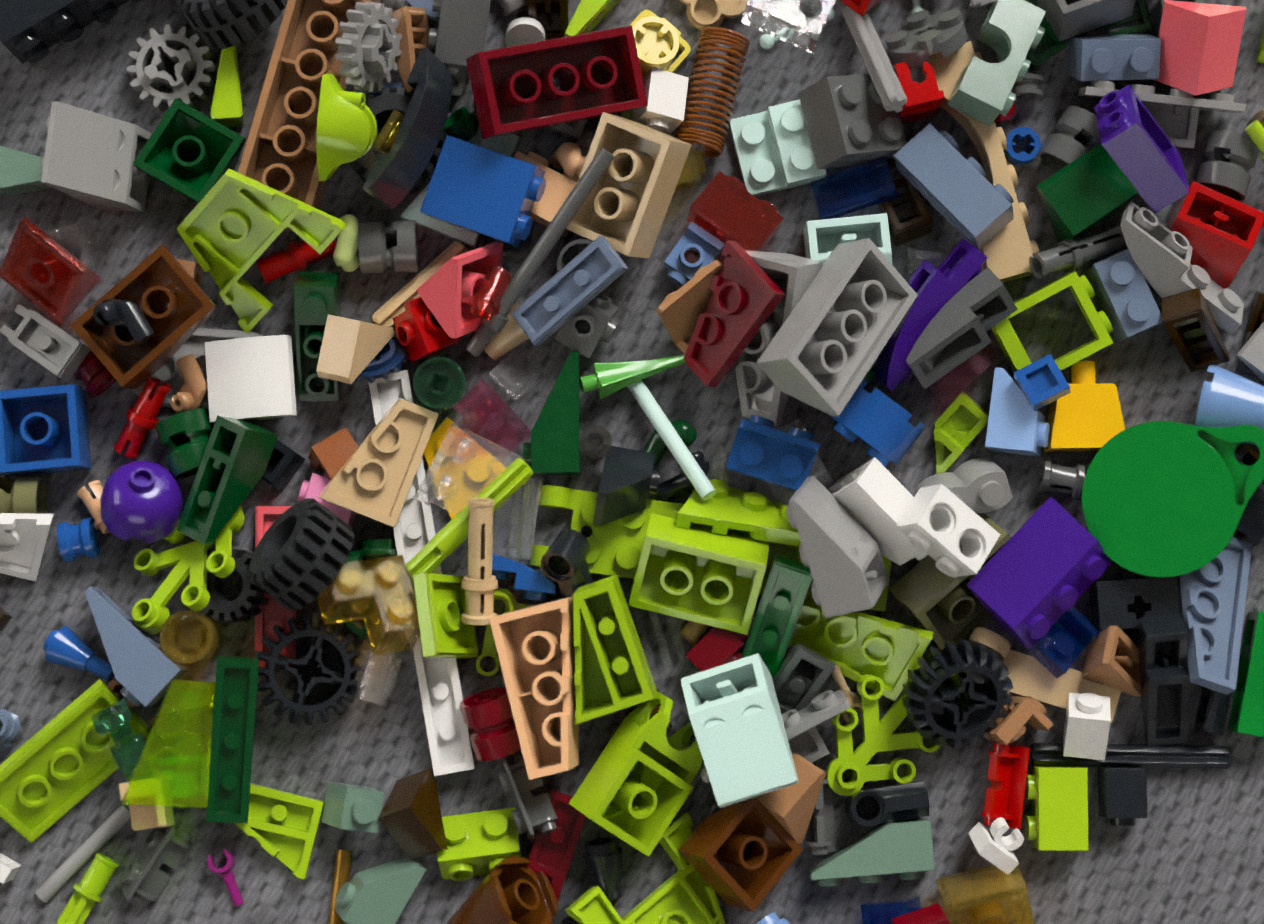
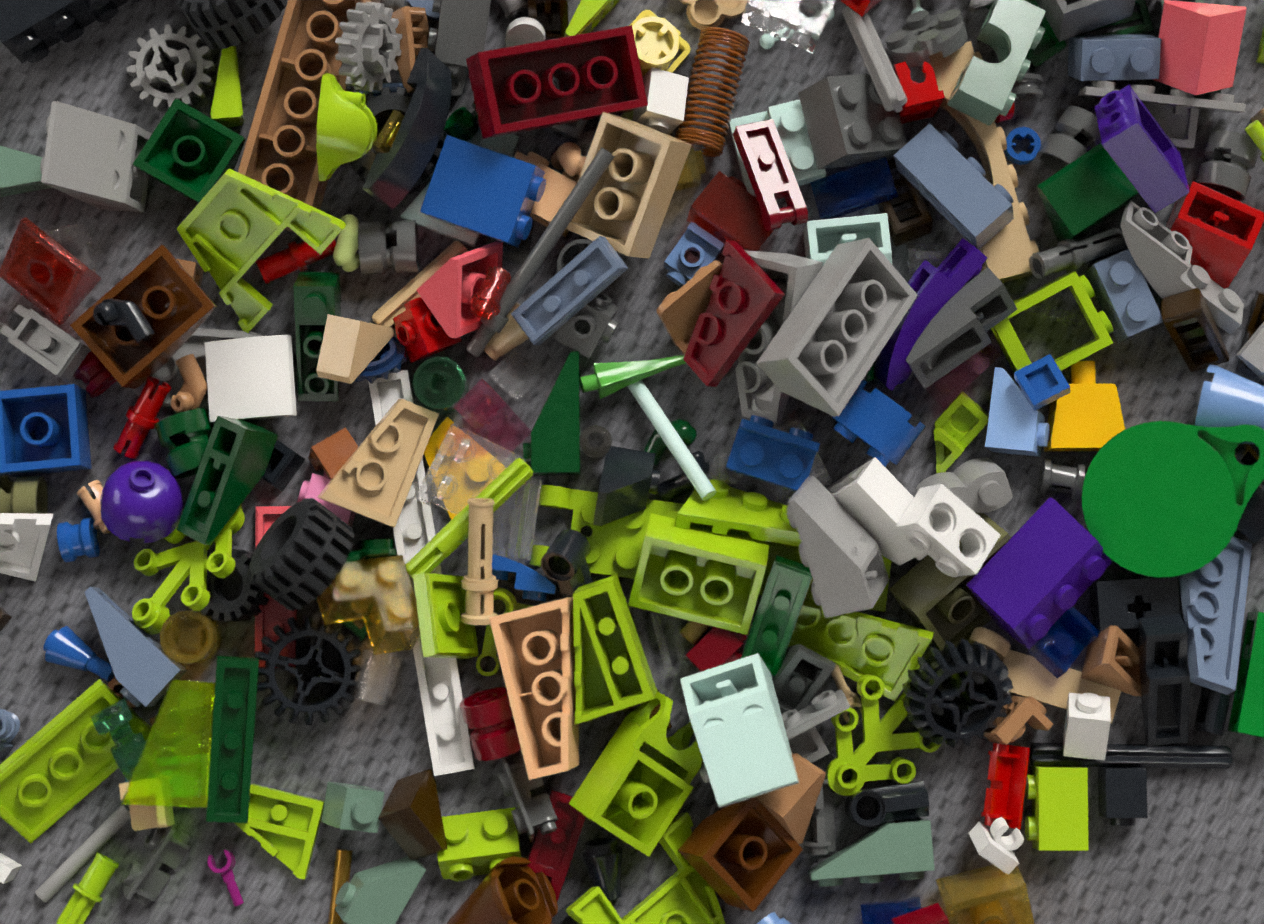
none -> plate [733,119,808,231]

